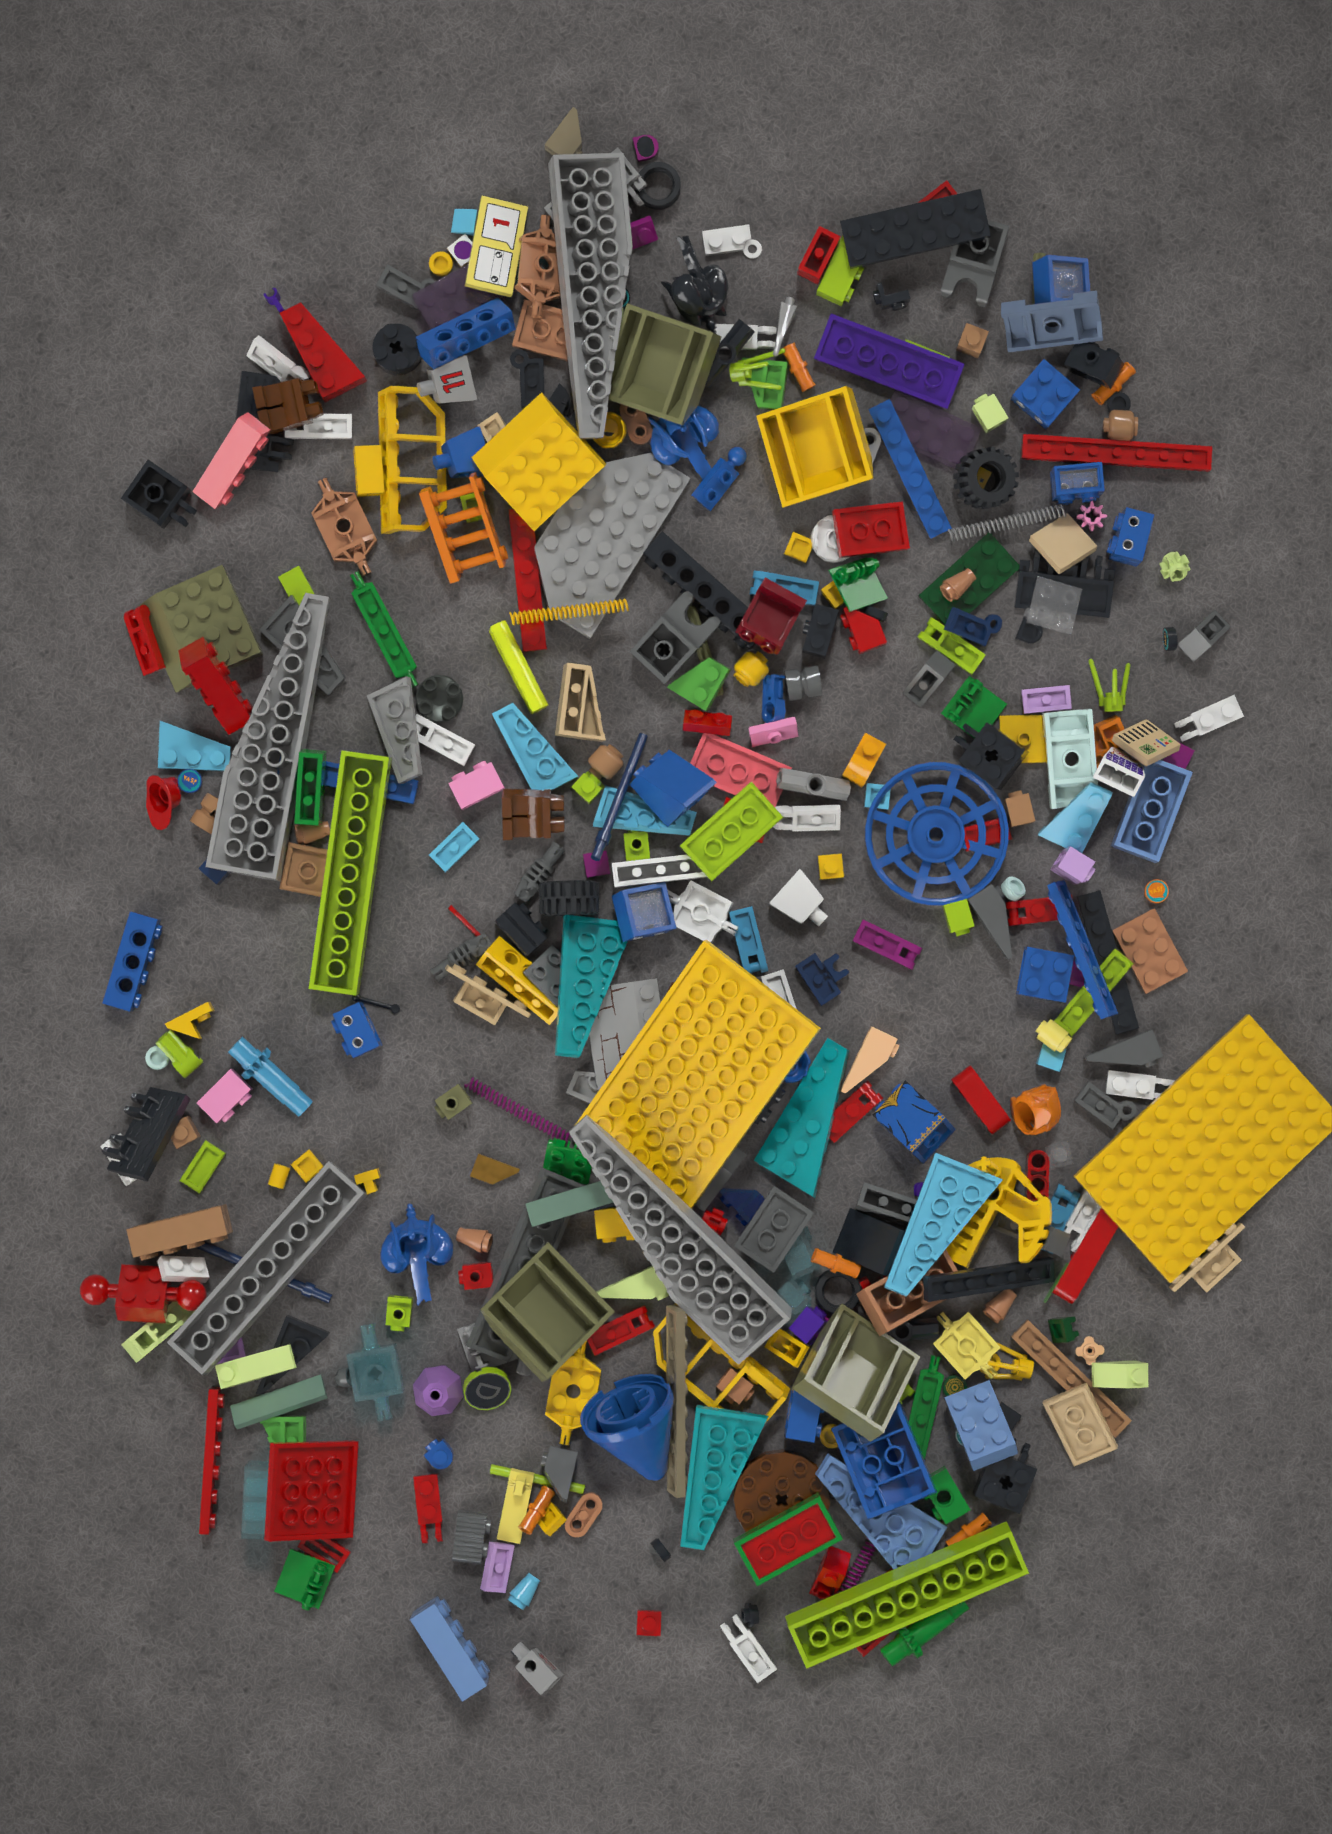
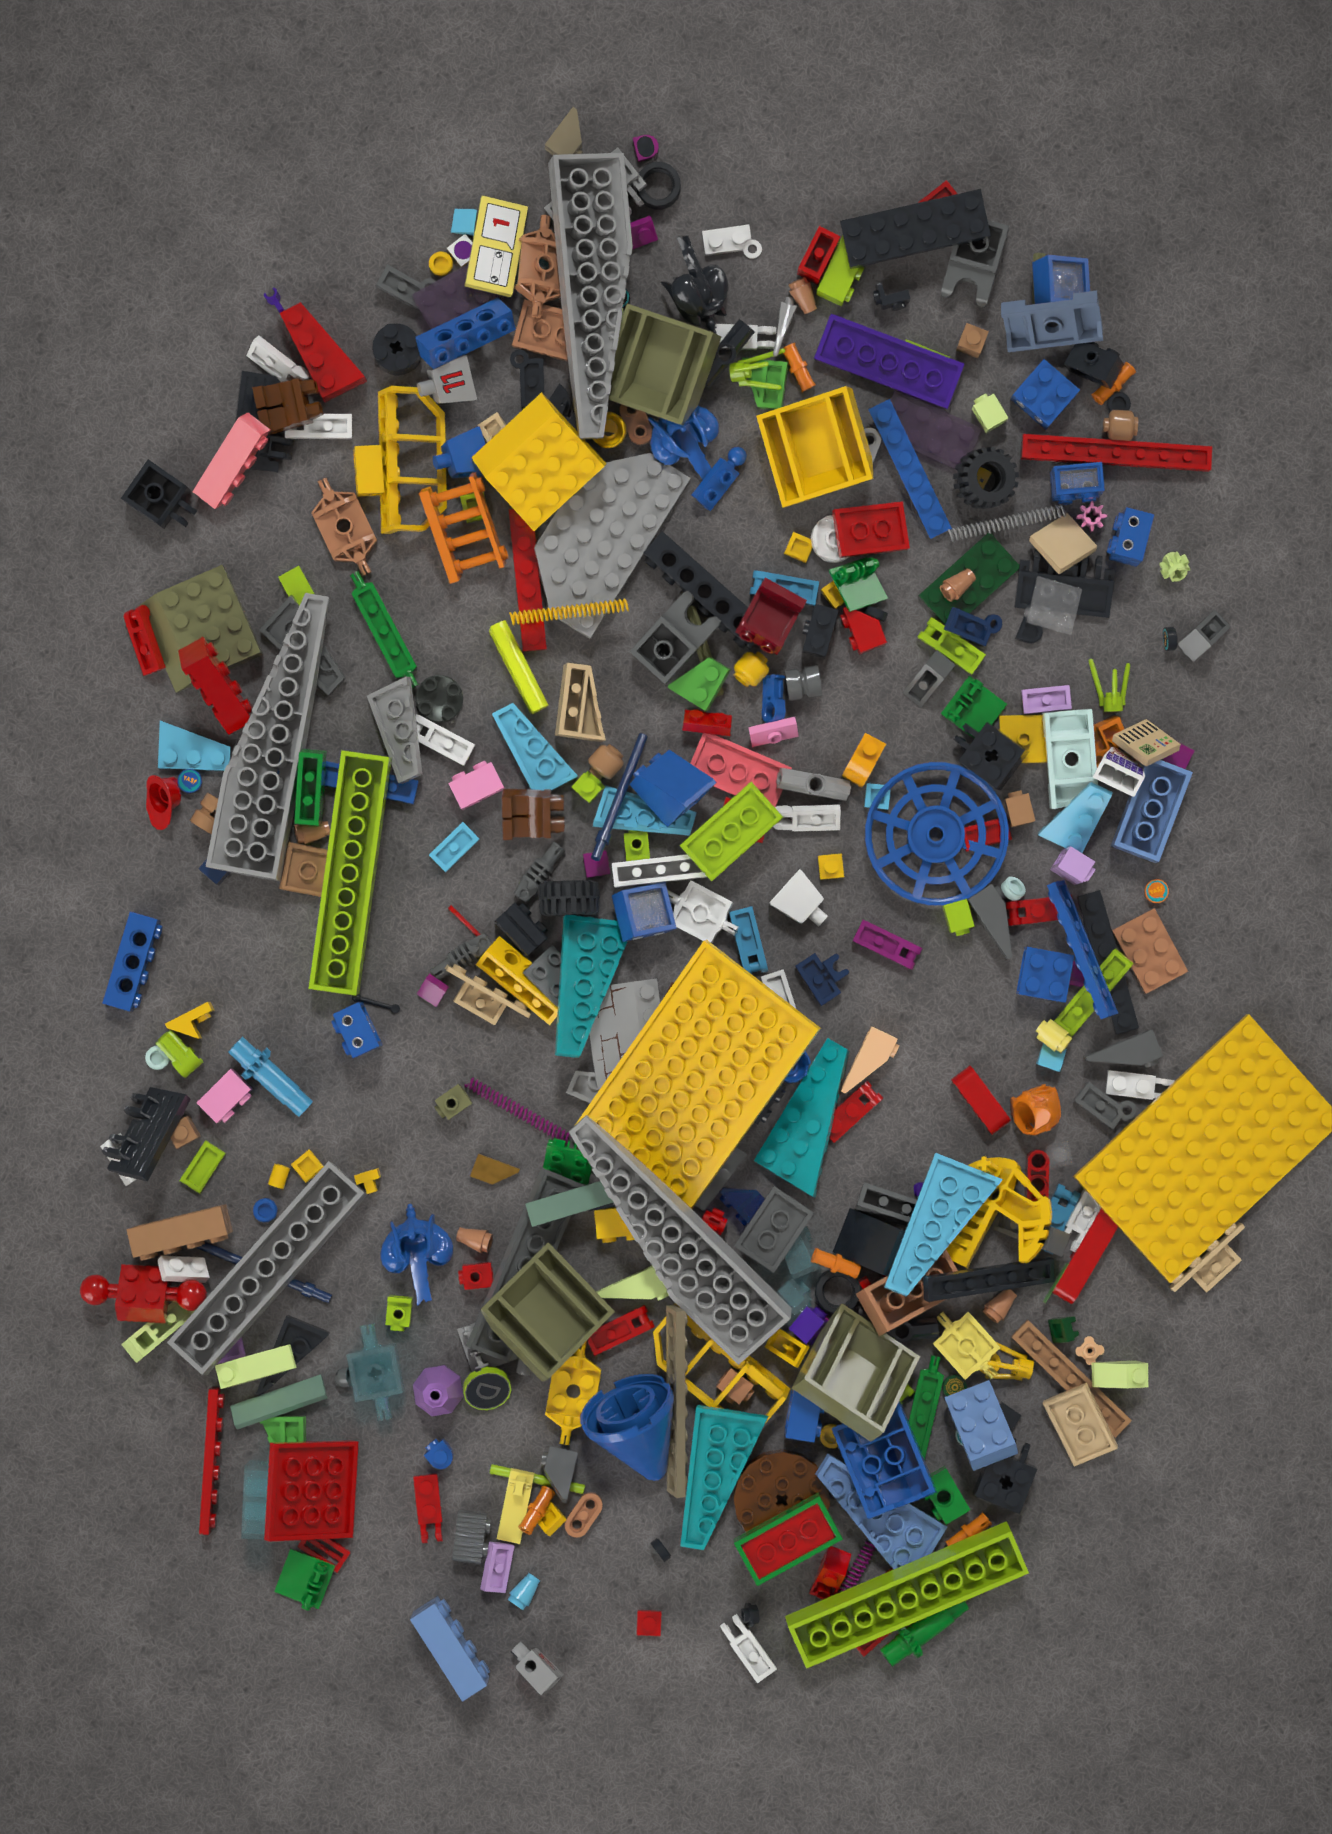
blue slope [873,1080,956,1164] -> none
white hinge [1174,695,1244,742] -> none
none -> blue tile [253,1198,278,1222]
none -> magenta tile [417,974,449,1007]
none -> nougat cone [788,277,817,314]

